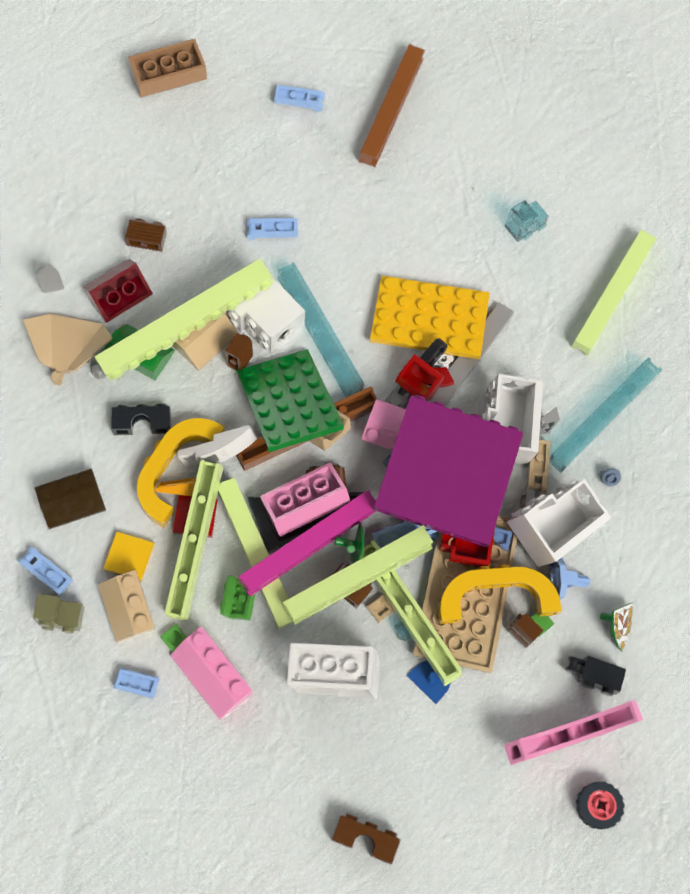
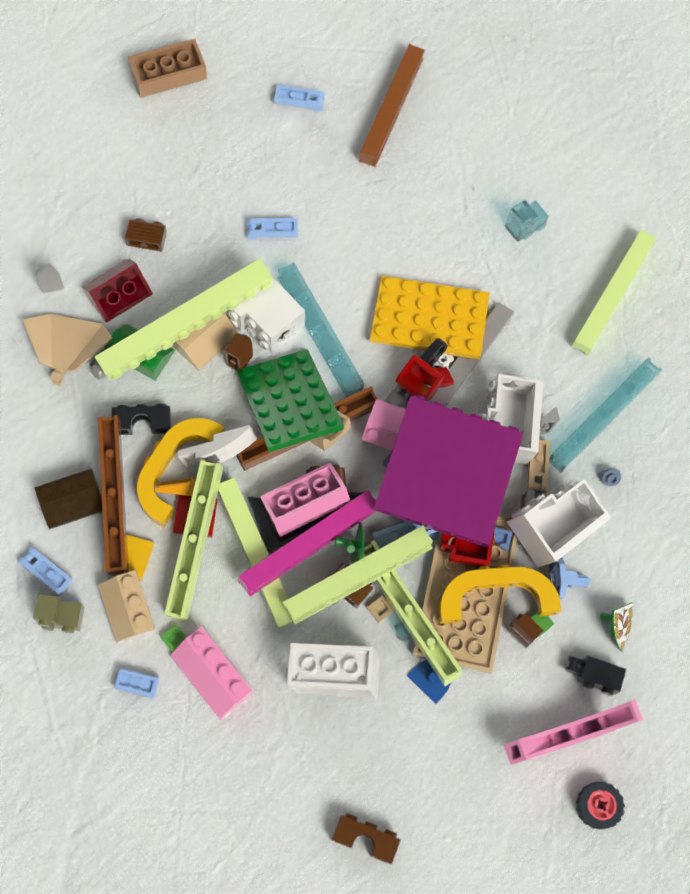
bright green bracket [220,575,256,621] -> none
none -> dark orange tile [98,415,129,575]

